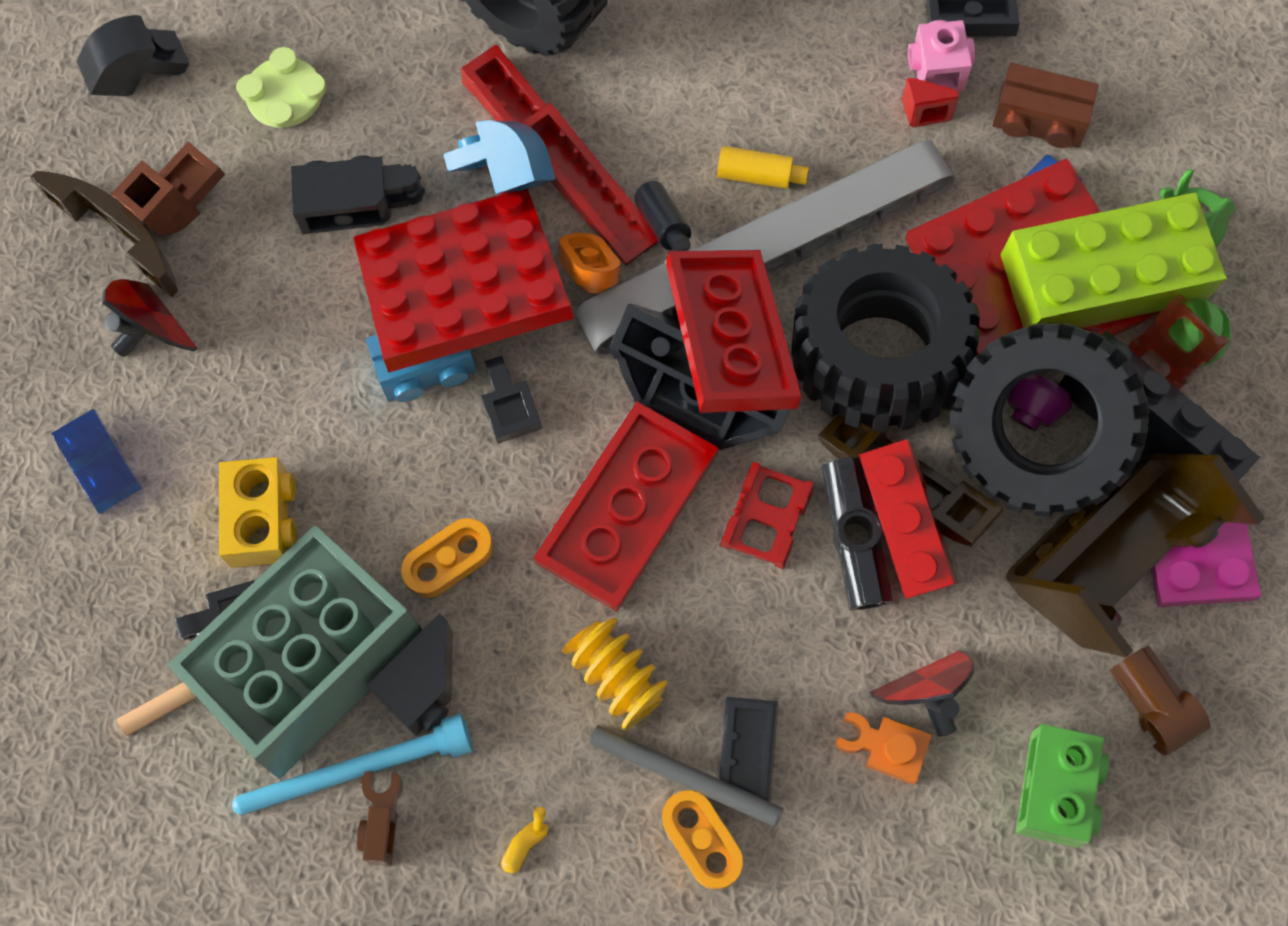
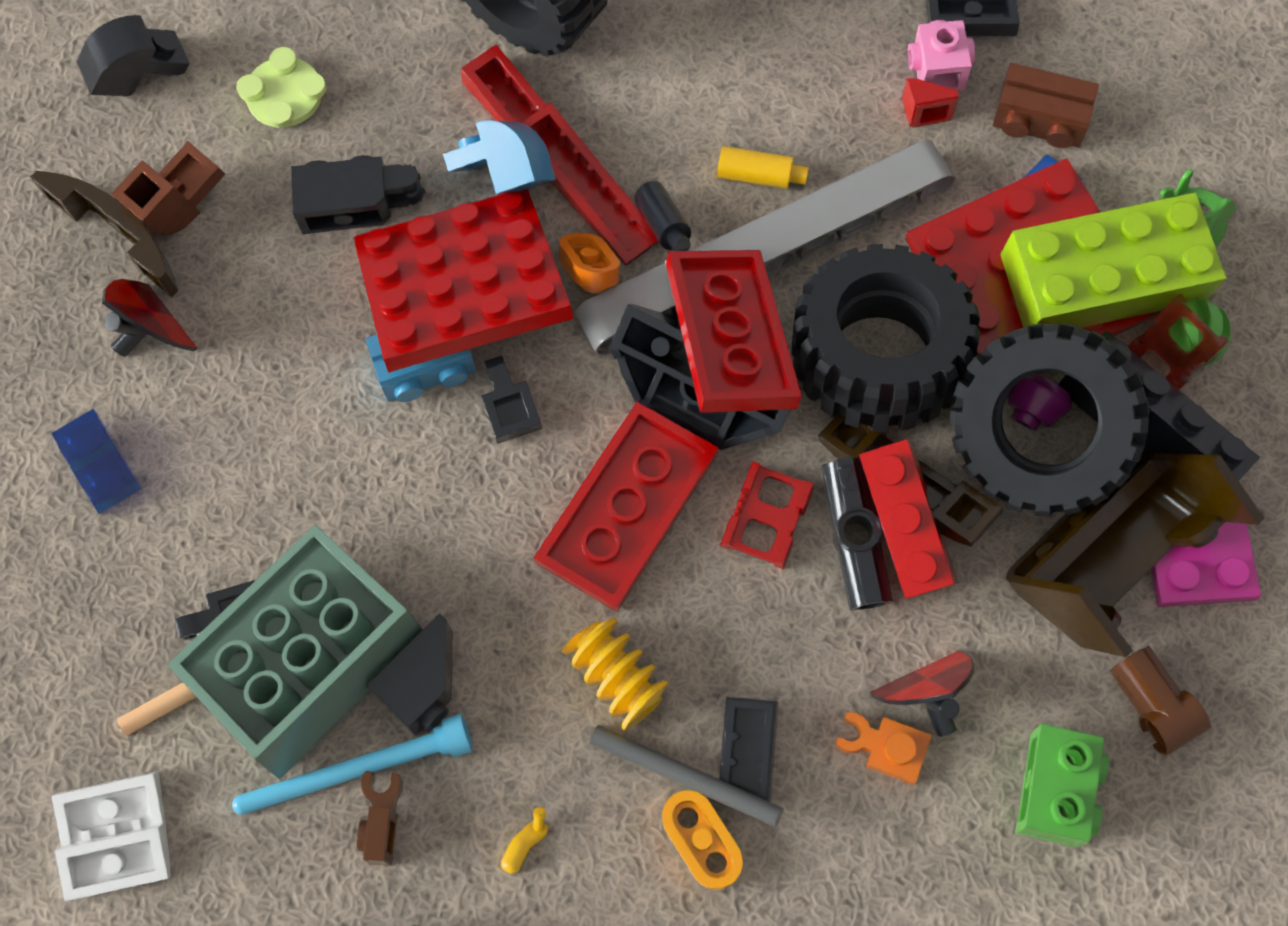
yellow brick [219,457,297,568] -> none
light orange plate [401,518,493,598] -> none
none -> white slope [52,771,171,901]

